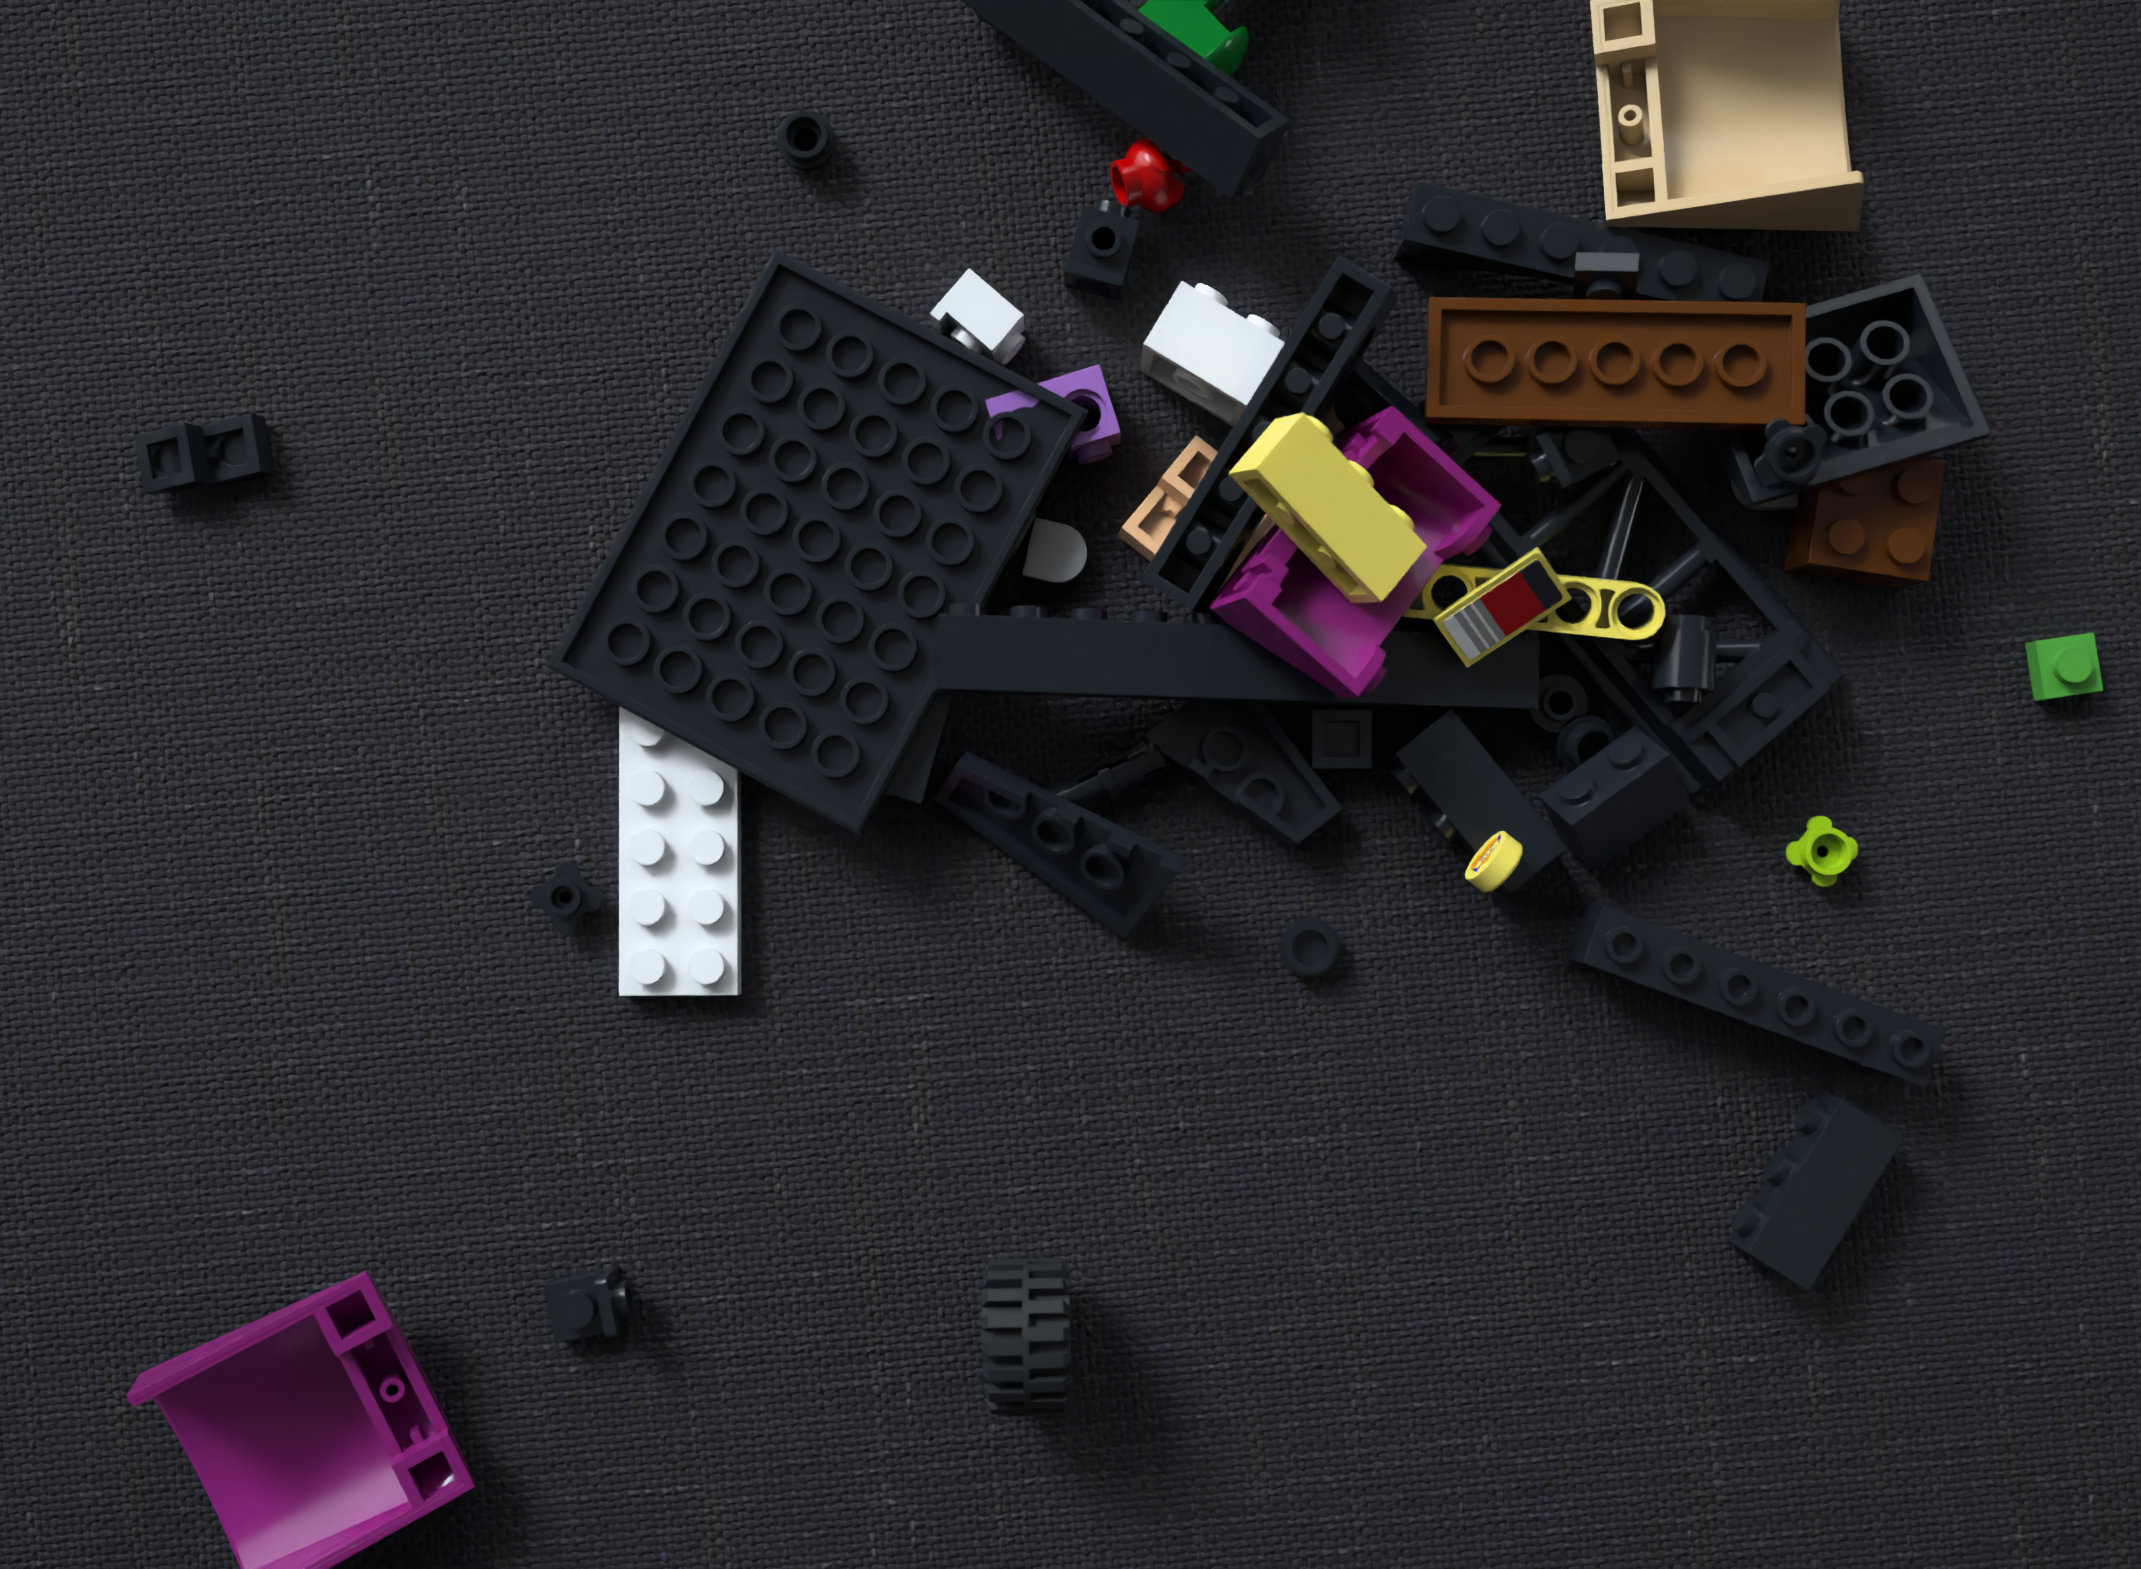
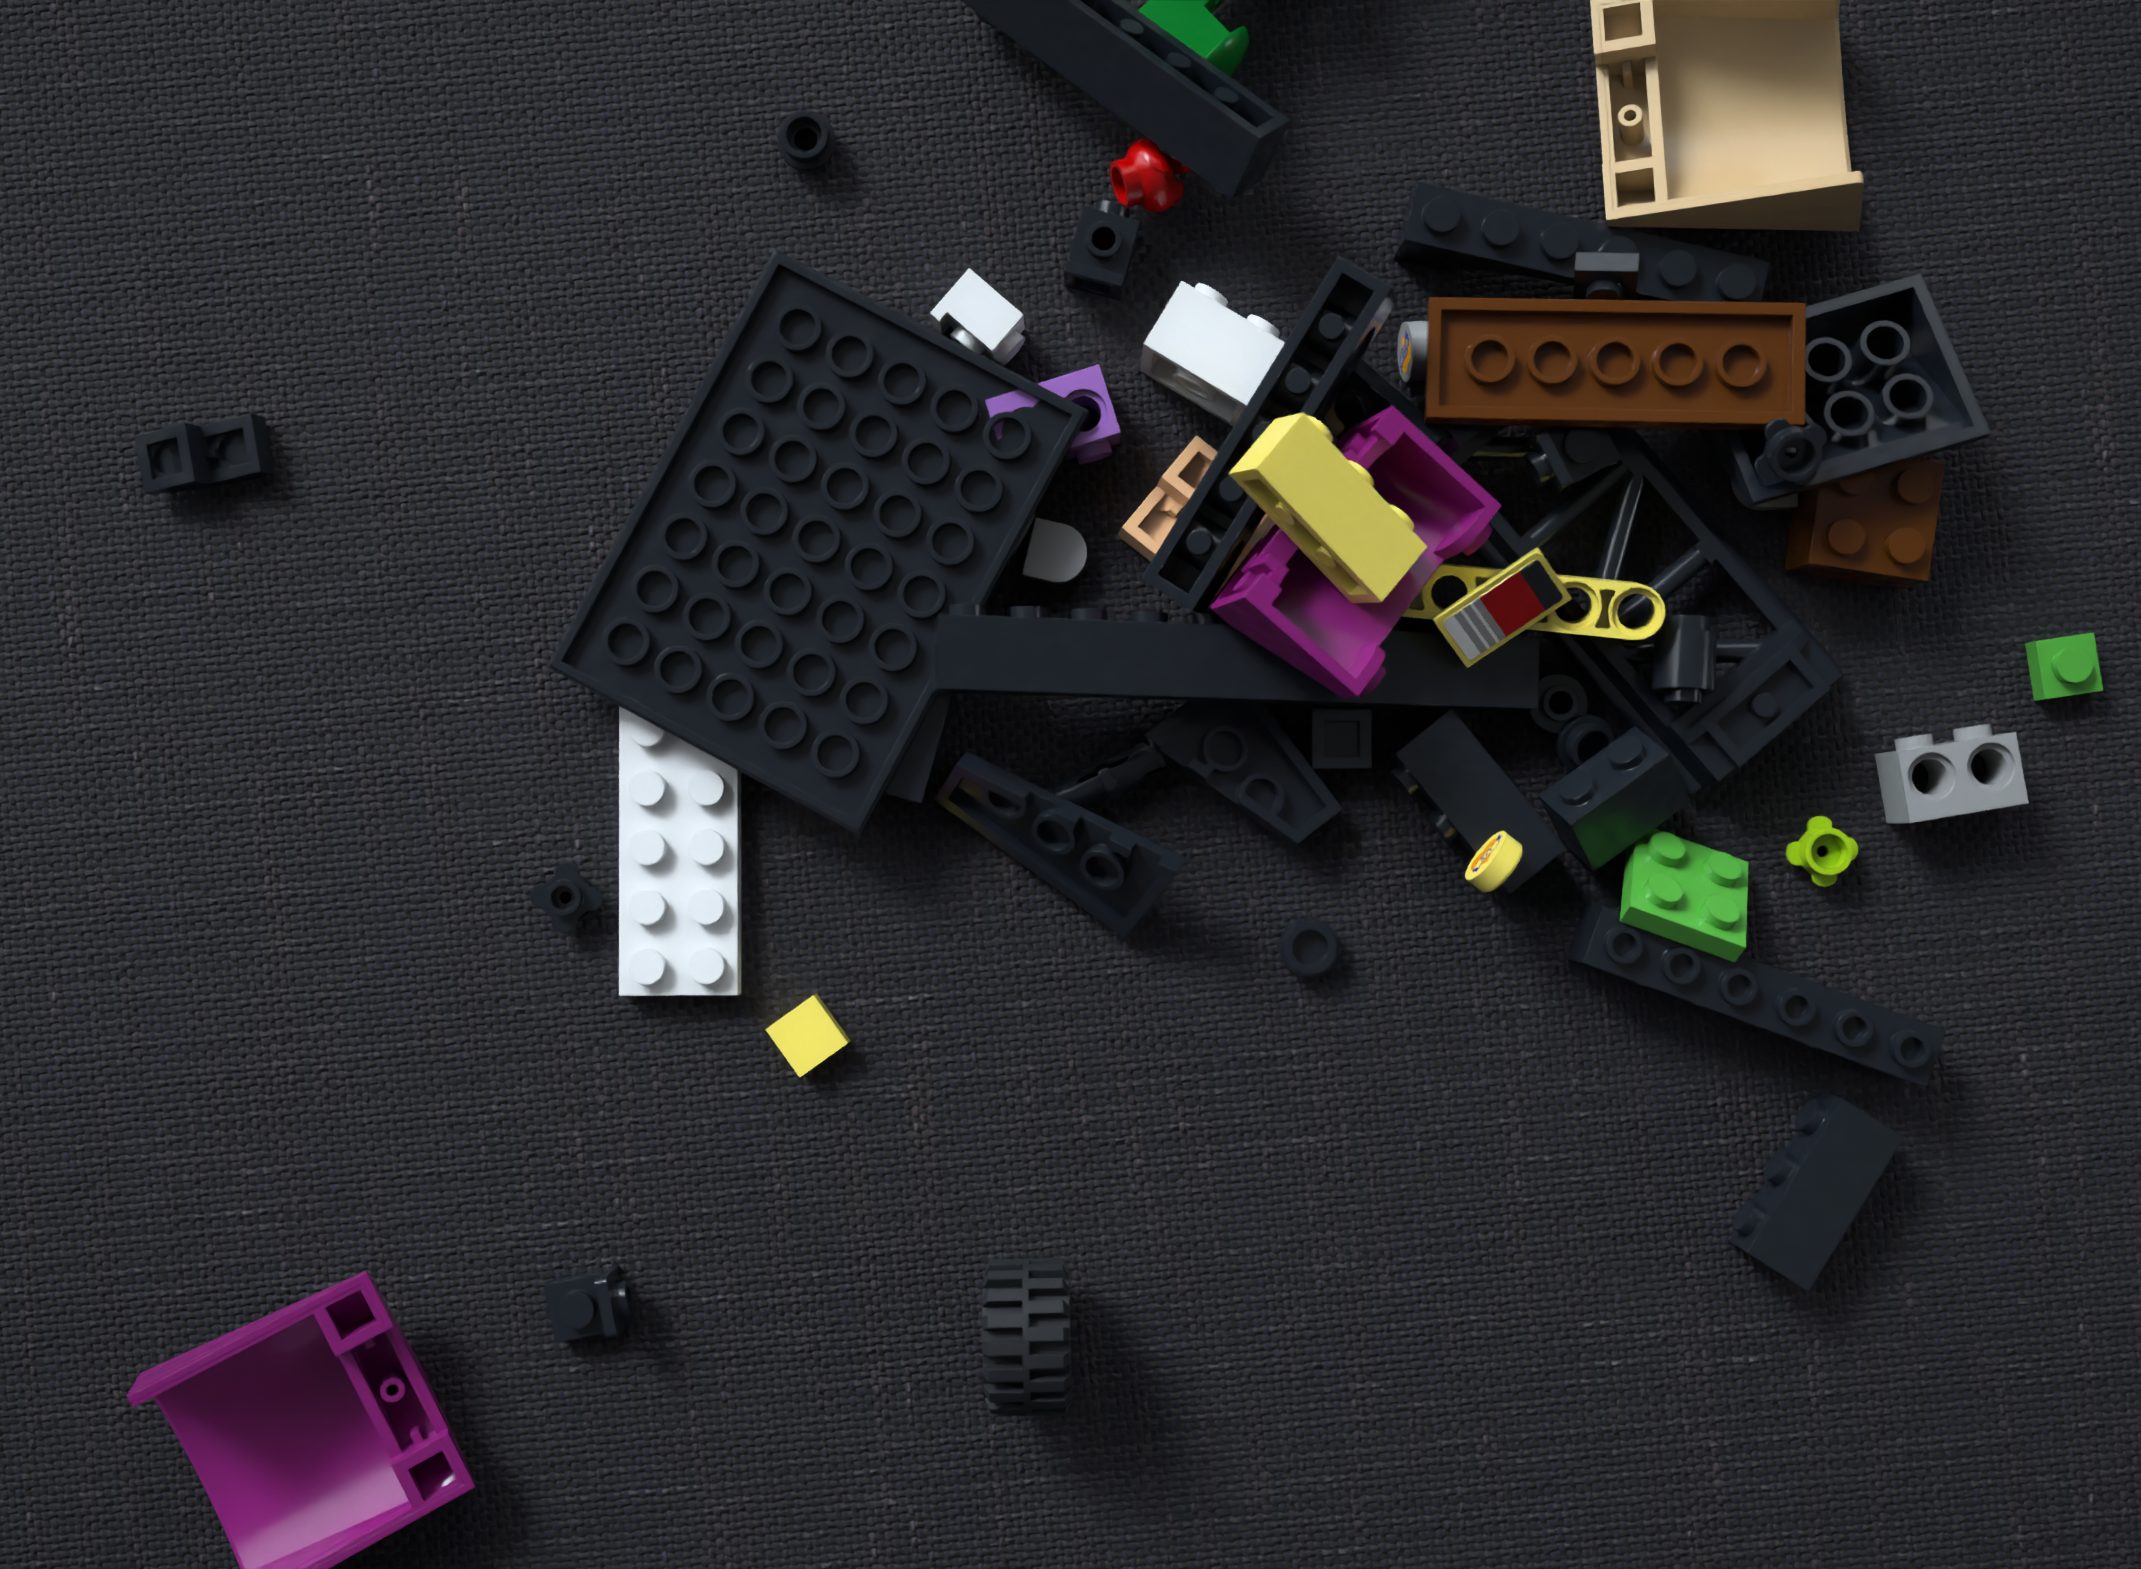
none -> light yellow tile [765,993,850,1078]
none -> light grey tile [1397,321,1427,382]
none -> bright green plate [1620,828,1749,962]
none -> light grey brick [1875,724,2029,823]

